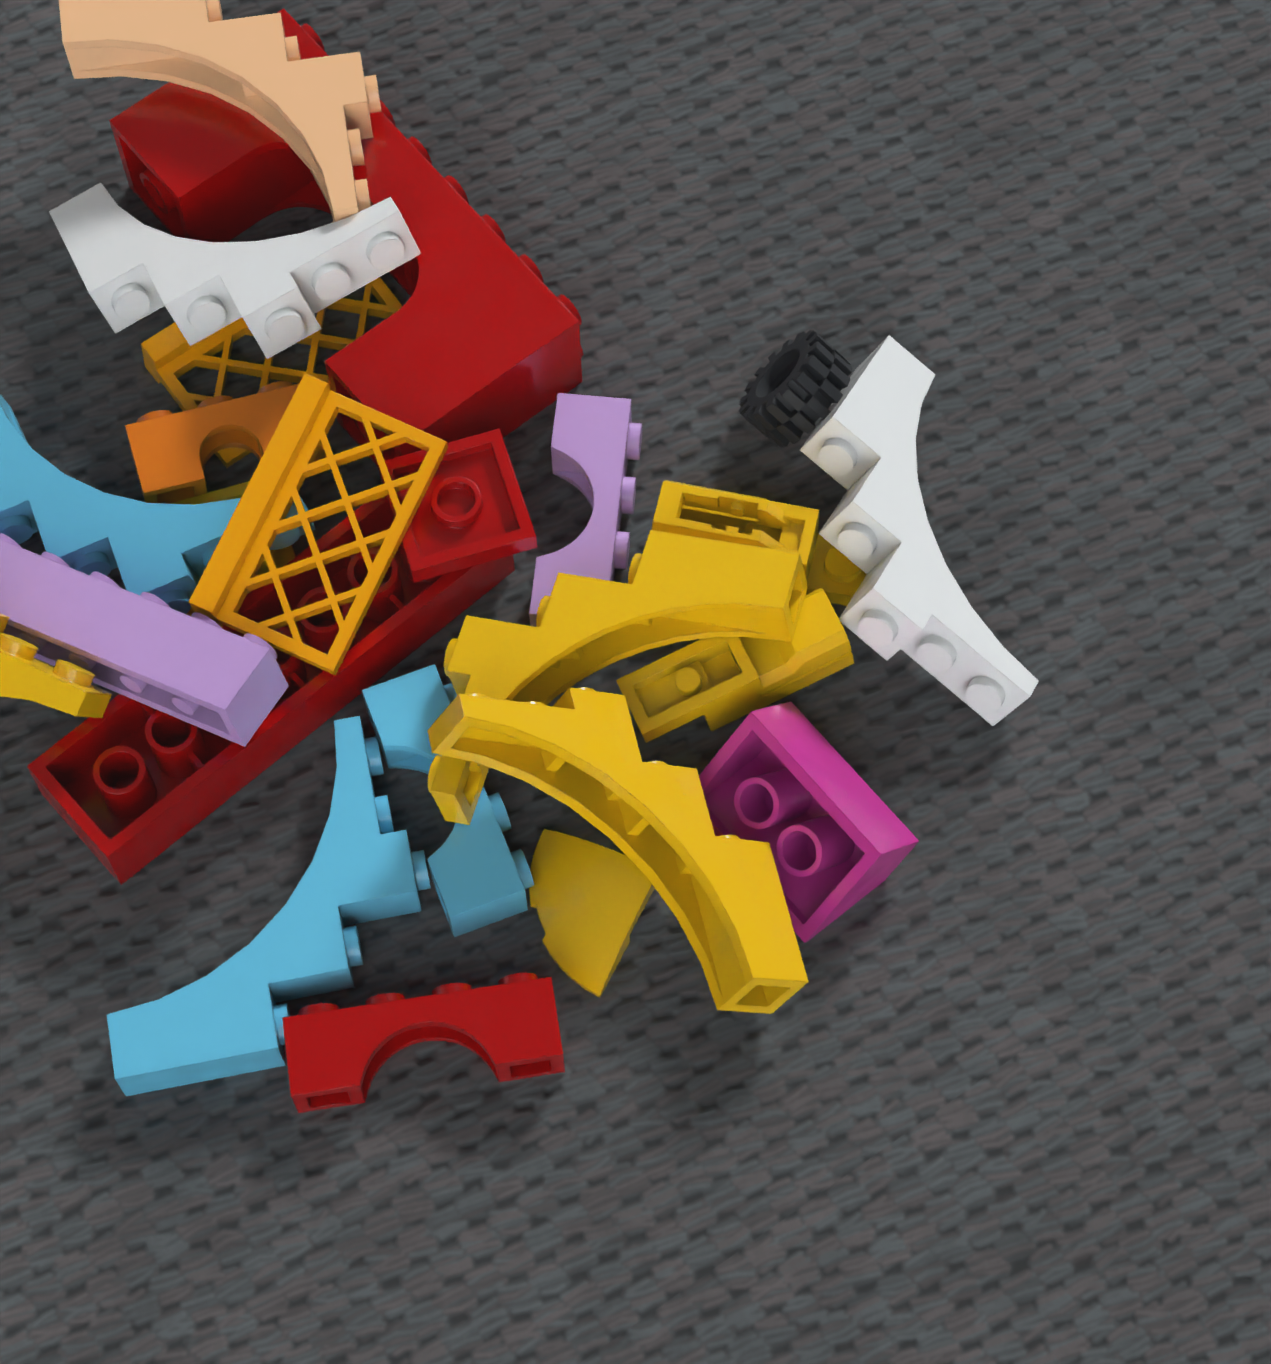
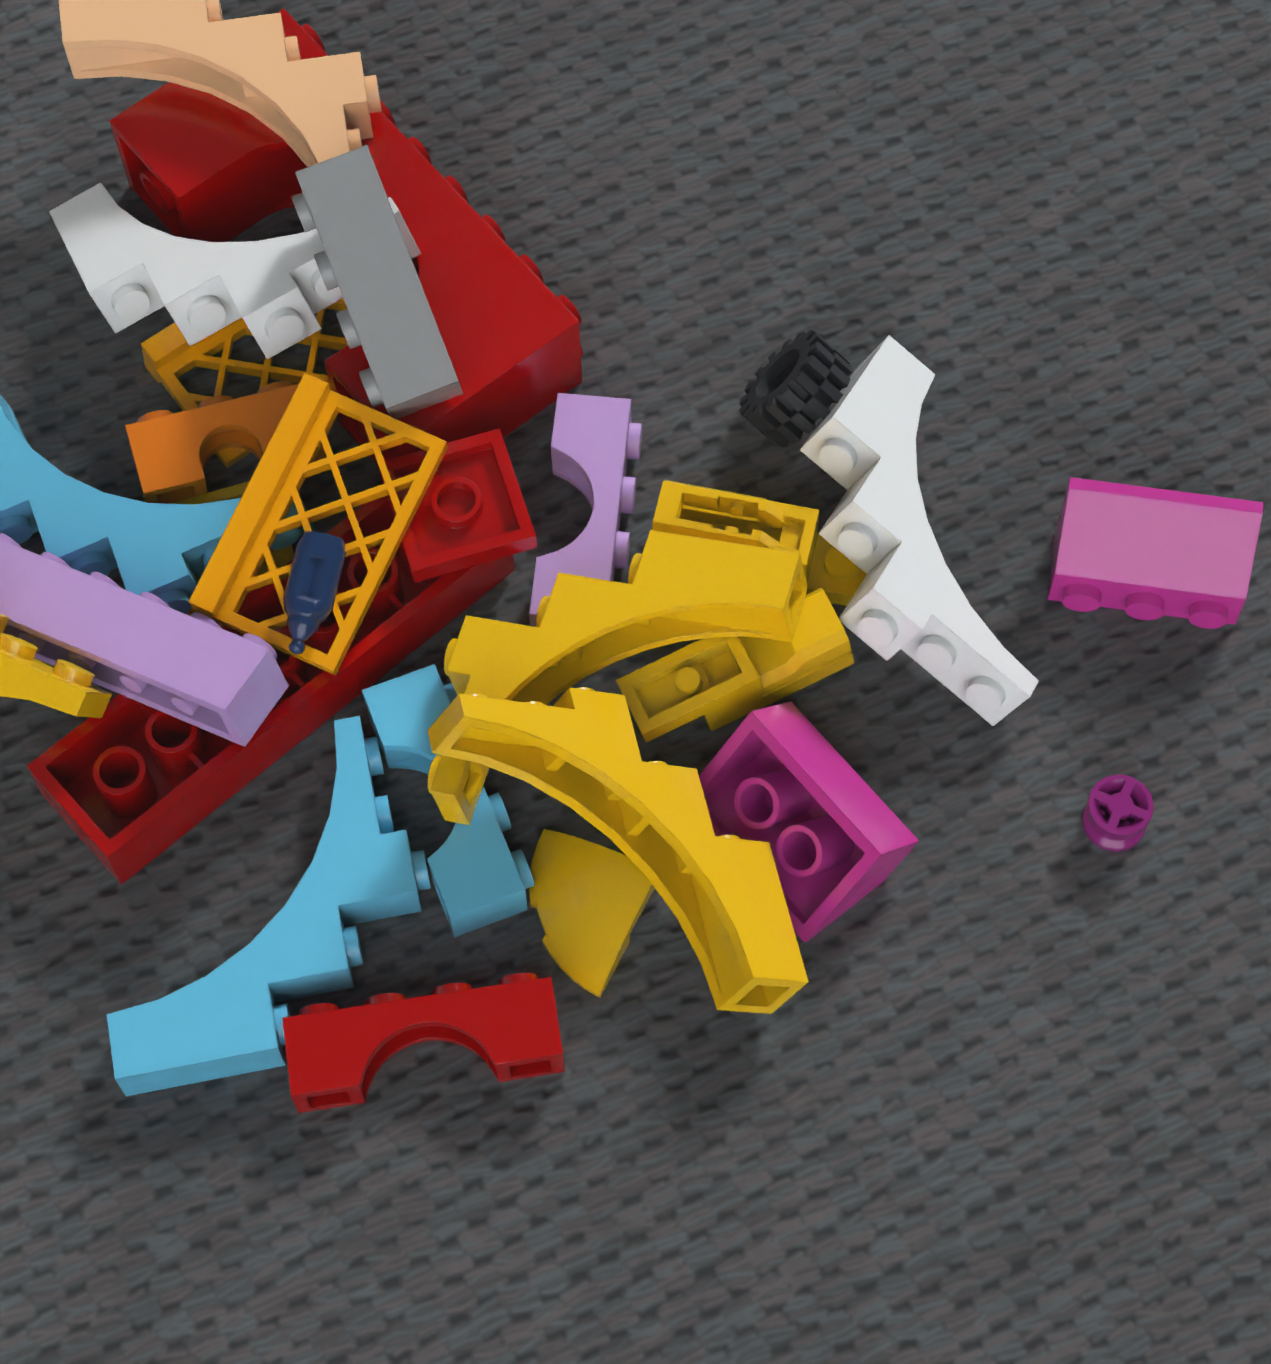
none -> dark blue piece [283,531,346,654]
none -> light grey brick [291,145,463,419]
none -> dark pink slope [1047,477,1263,629]
none -> magenta wheel [1082,774,1154,852]

